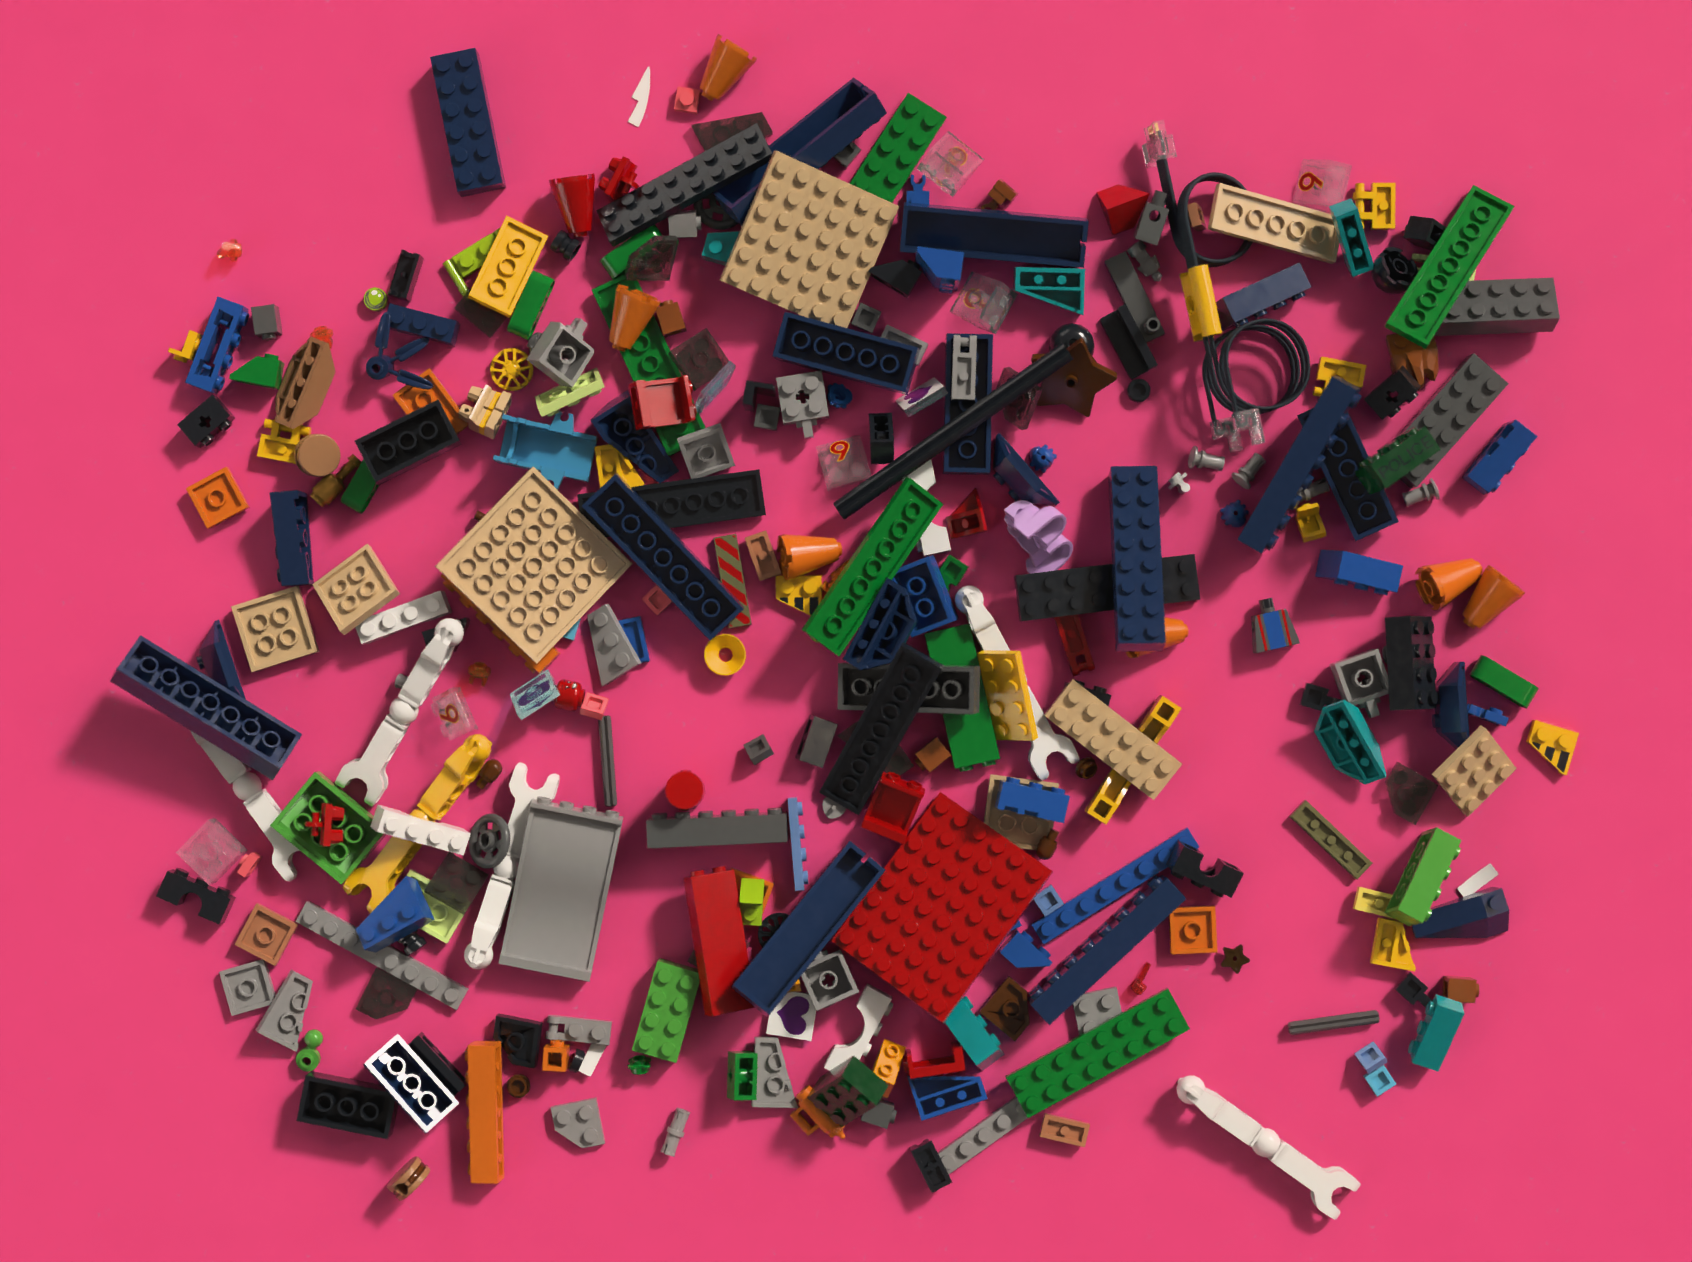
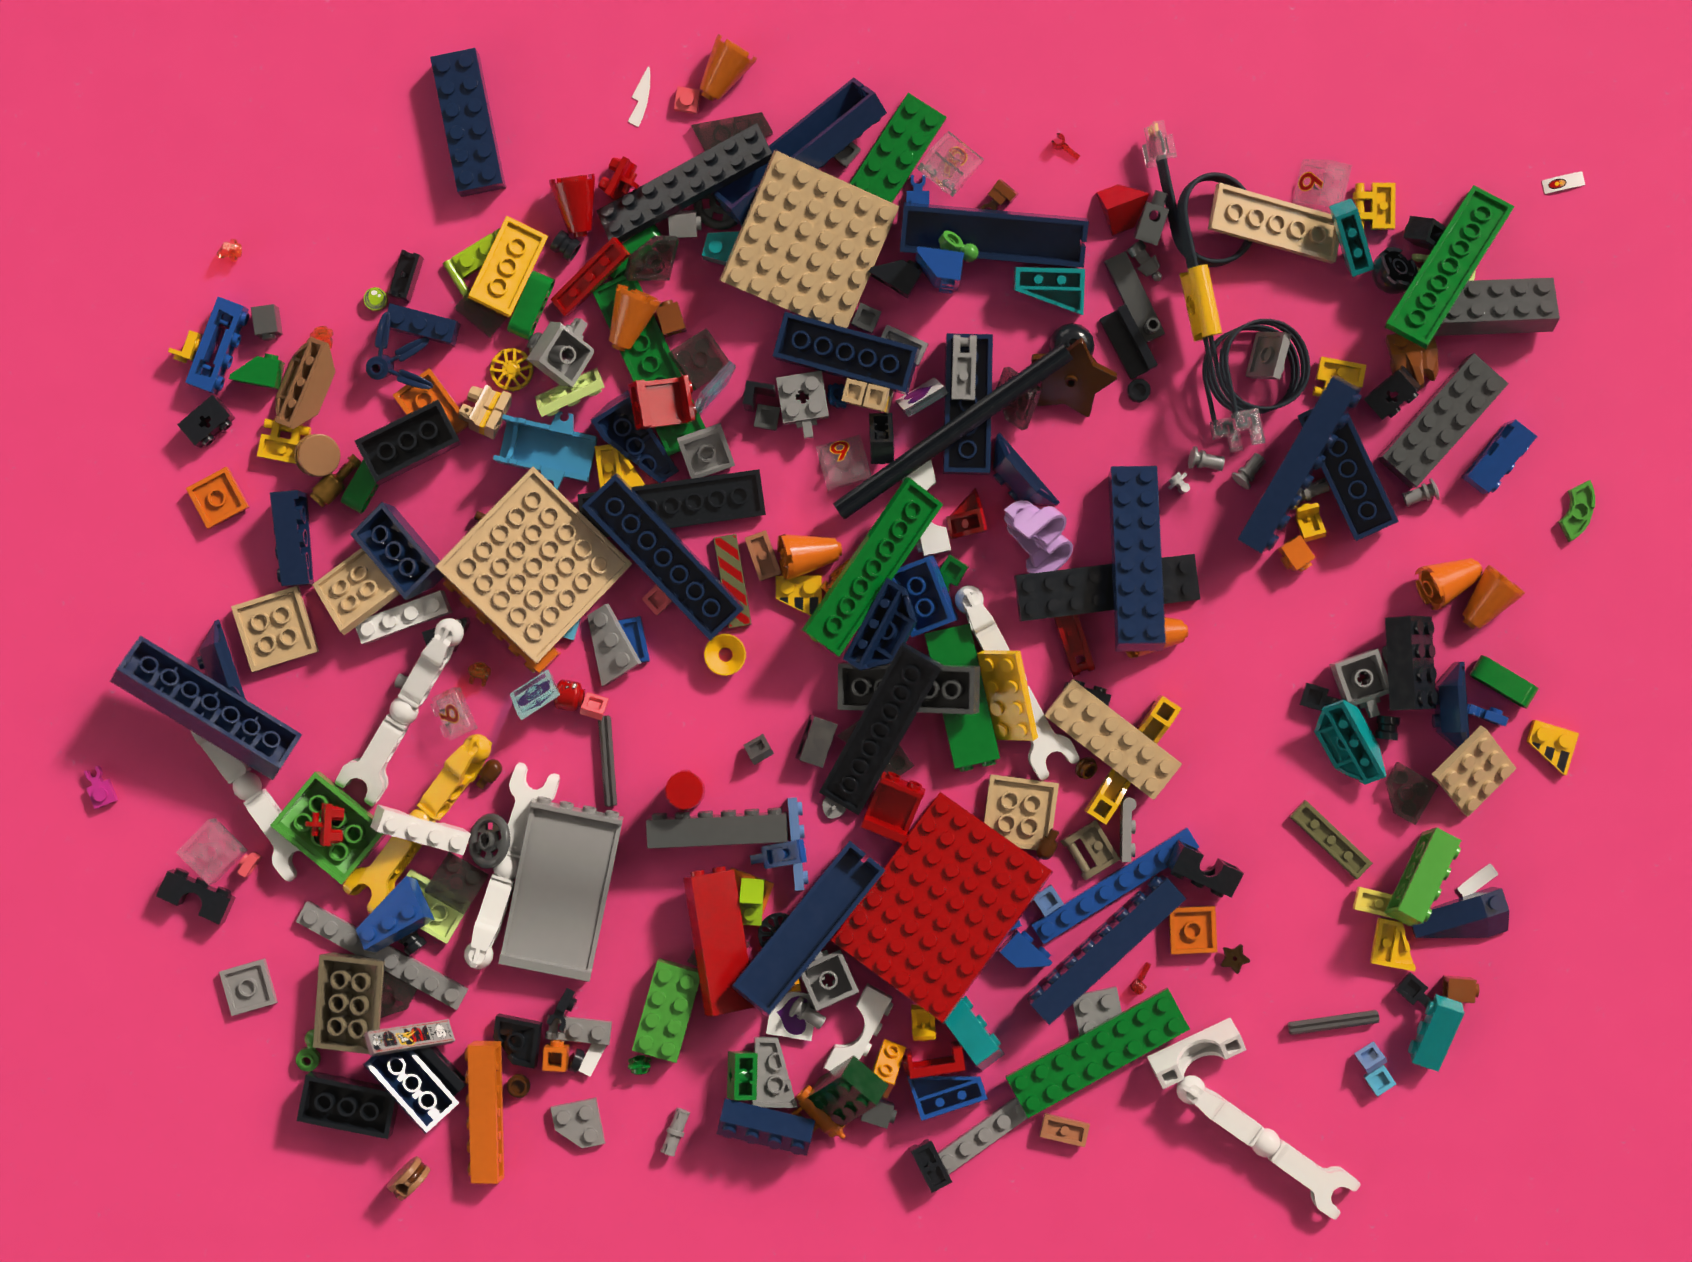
nougat plate [235,903,299,966] -> none
light grey wing [256,969,313,1052] -> none
dark orange brick [914,737,951,772] -> none
clear slope [950,272,1018,334] -> none
reddish brown plate [979,975,1030,1041] -> none
blue wedge [995,777,1070,823] -> none
blue animal [1029,444,1057,473] -> none
nougat plate [1188,202,1207,232] -> none
dark blue wedge [1216,262,1311,331] -> none
blue animal [1220,500,1249,527] -> none
torso [1251,598,1300,653] -> none
blue wedge [1315,550,1403,596] -> none
dark green brick [1354,426,1441,495] -> none
none -> dark pink plate [84,766,118,809]
none -> dark tan slope [313,952,384,1054]
none -> dark blue slope [351,502,444,600]
none -> tile [364,1019,455,1056]
none -> black plate [546,988,577,1032]
none -> red plate [550,237,631,317]
none -> dark blue slope [716,1098,815,1156]
none -> blue hinge [750,839,807,869]
none -> light grey pin [789,996,826,1029]
none -> tan hips [841,378,894,413]
none -> yellow bracket [911,1004,936,1041]
none -> bright green plate [939,231,979,262]
none -> clear red hand [1051,133,1080,160]
none -> dark tan plate [1061,820,1120,881]
none -> light grey plate [1120,796,1137,862]
none -> white arch [1147,1018,1246,1089]
none -> light grey plate [1245,332,1292,379]
none -> orange brick [1277,535,1316,572]
none -> black wheel [1375,715,1400,740]
none -> white sticker [1542,171,1585,194]
none -> bright green tile [1558,480,1595,542]

